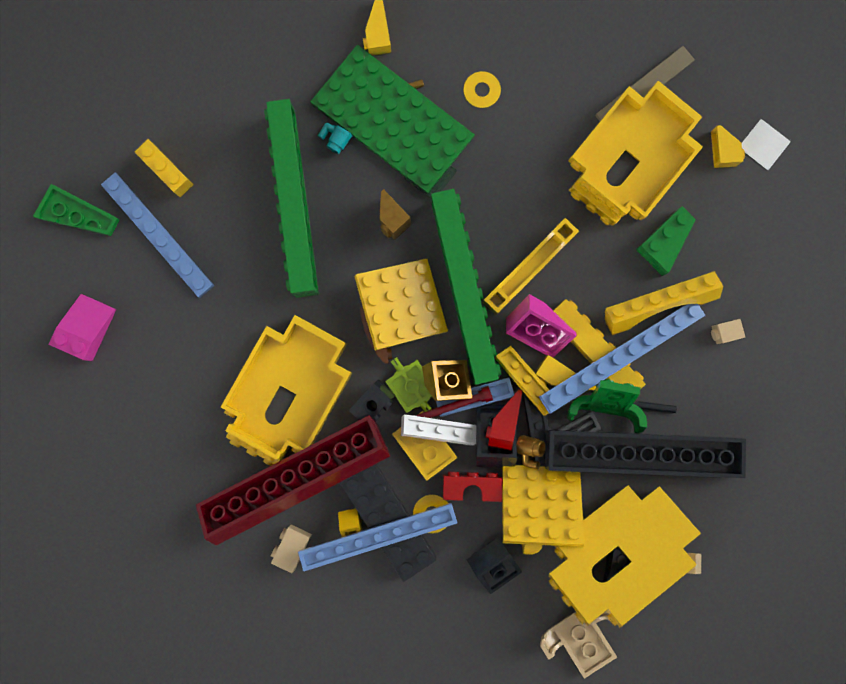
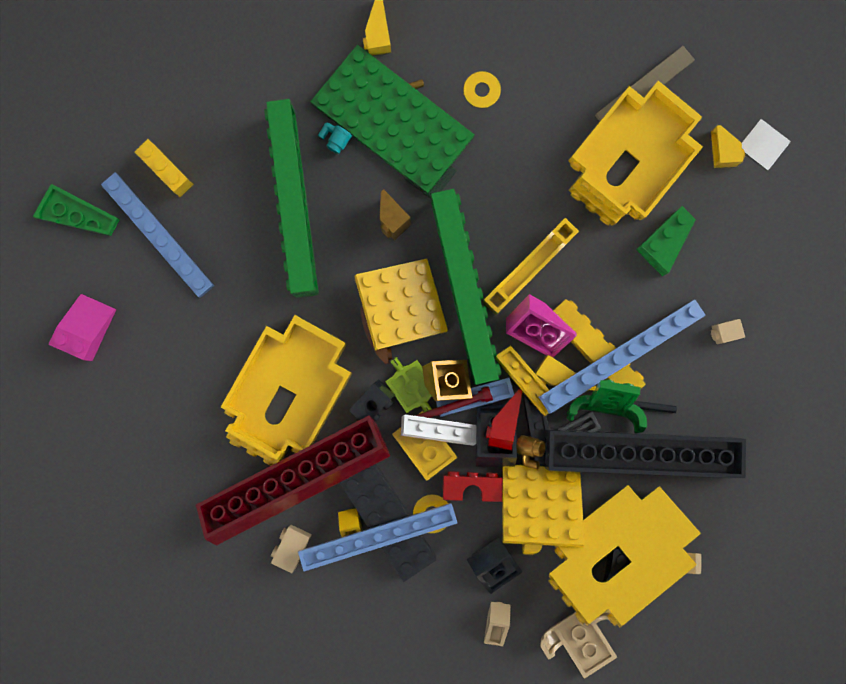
yellow arch [605,271,723,335] -> none
none -> tan slope [484,602,510,646]

